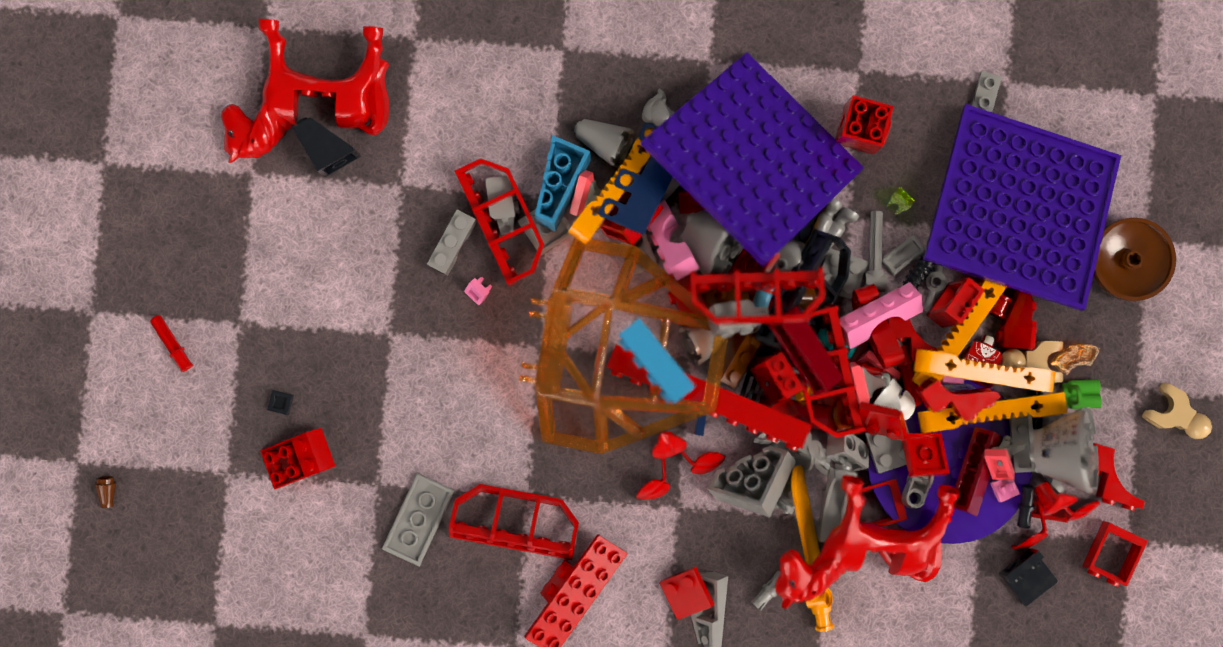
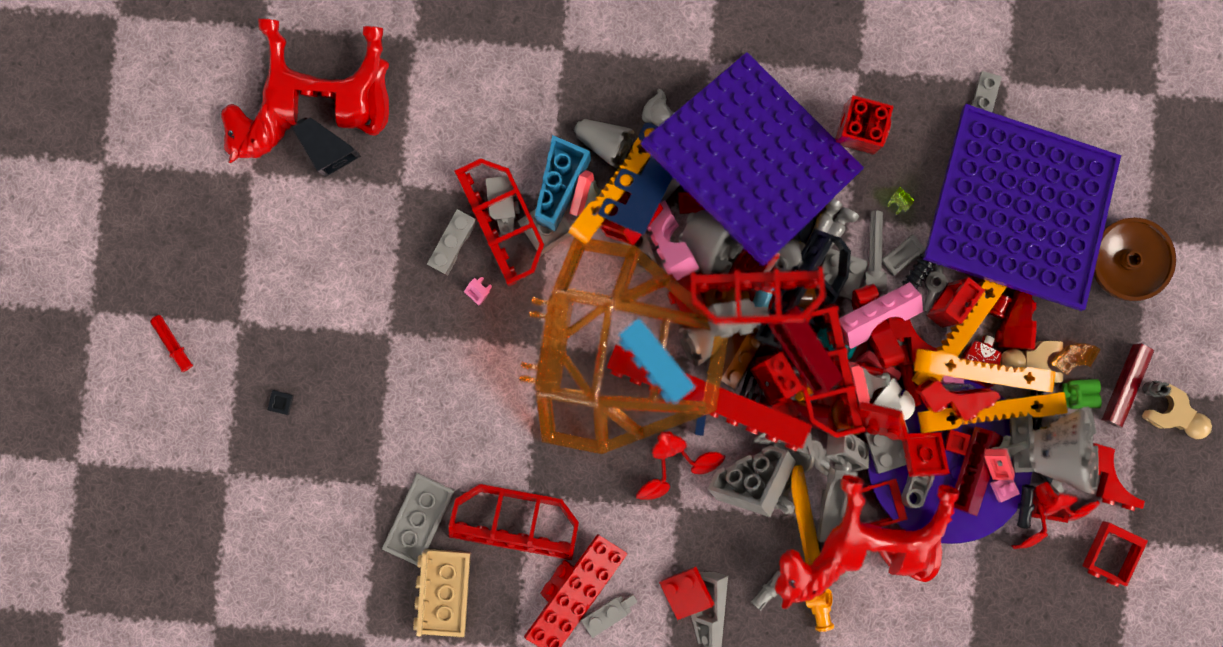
reddish brown cone [94,476,116,508] -> none
red slope [260,428,336,490] -> none
black bracket [999,548,1058,606] -> none
none -> tan bracket [413,549,471,637]
none -> light grey hinge [581,594,637,638]
none -> red tile [944,429,971,456]
none -> dark red brick [1101,343,1154,428]
none -> dark grey pin [1142,381,1171,397]

